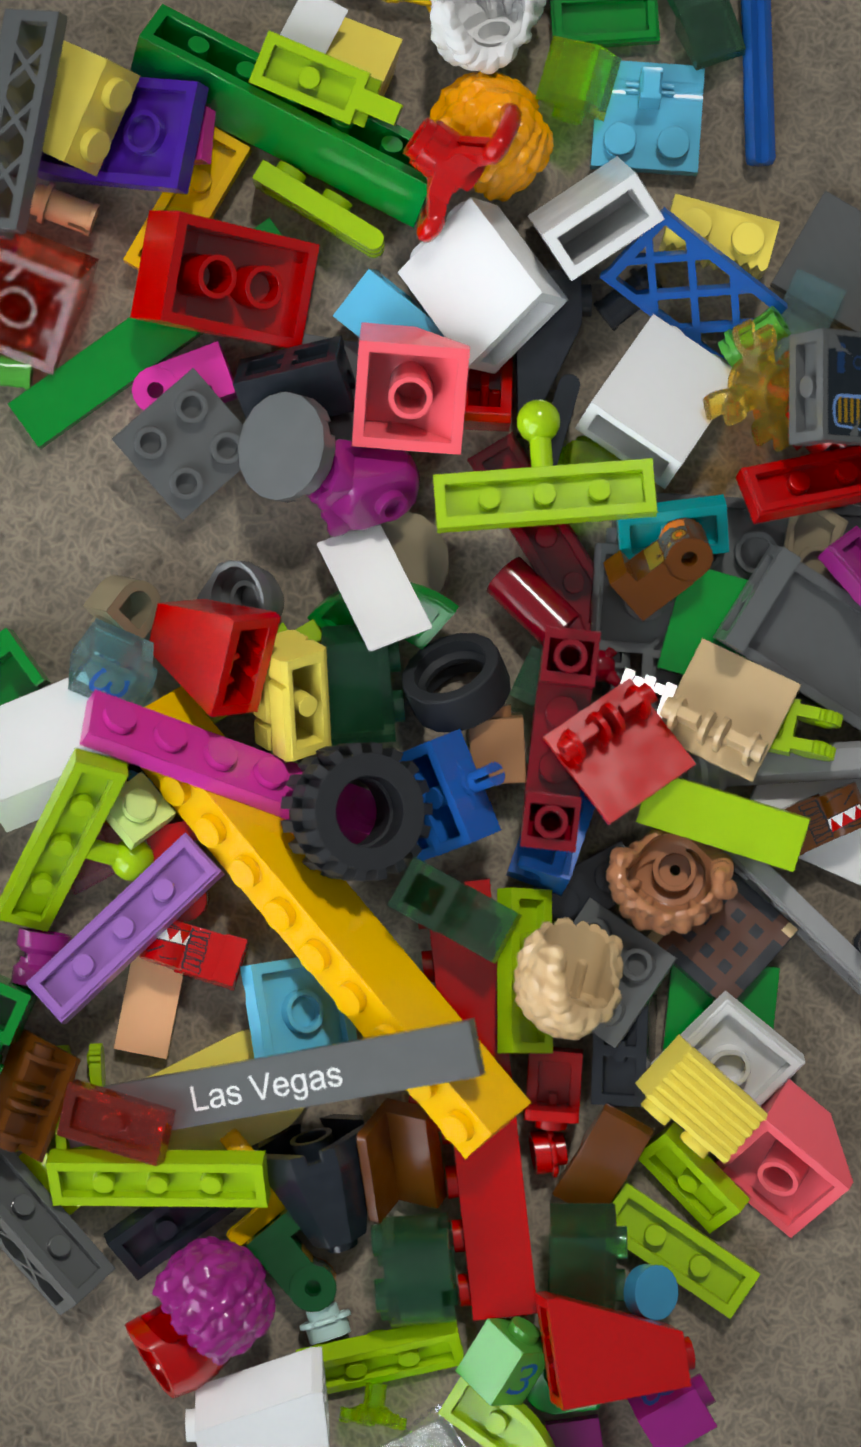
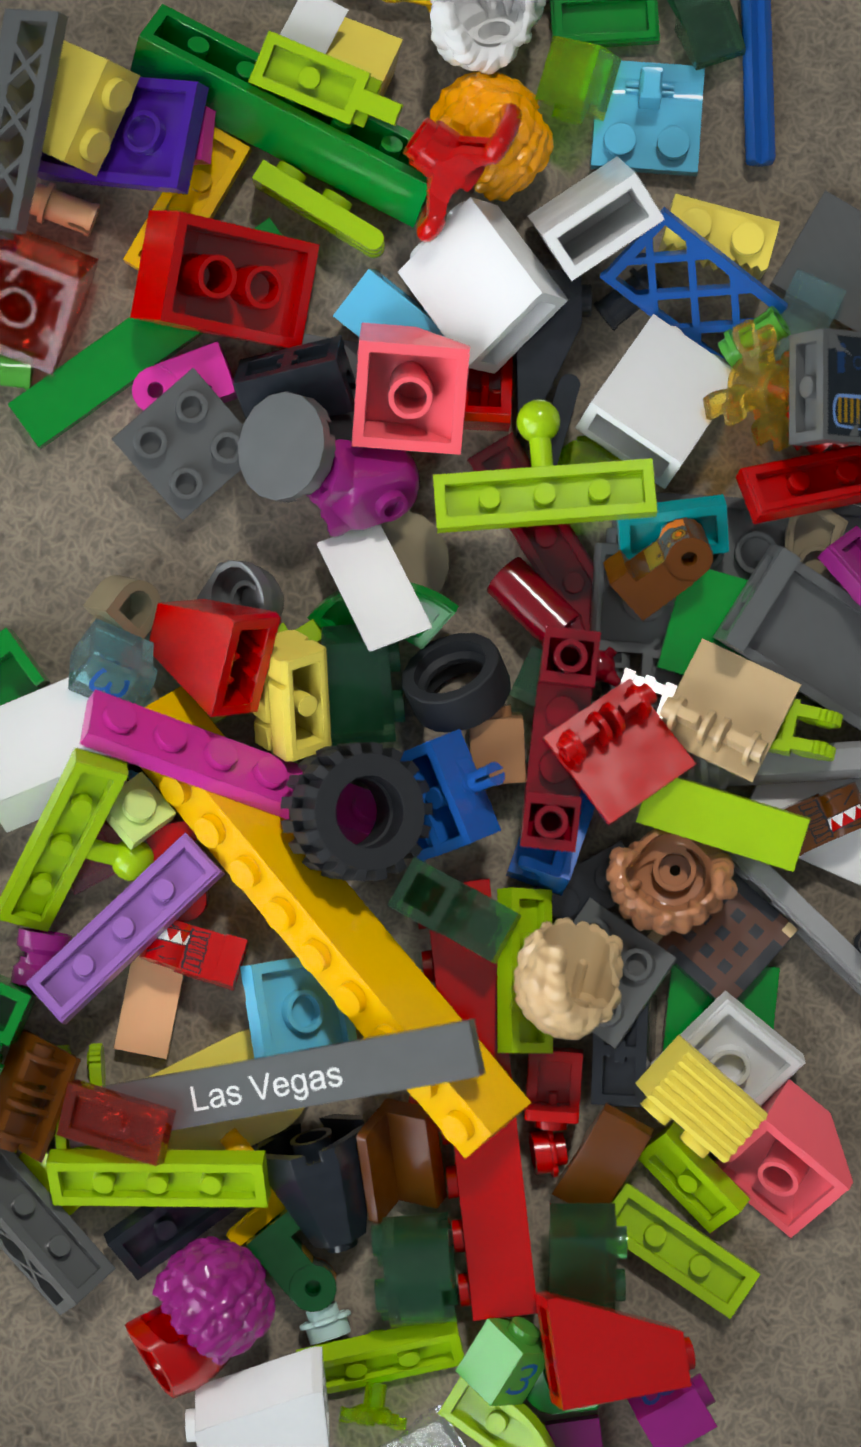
dark azure tile [624,1264,678,1320] -> none

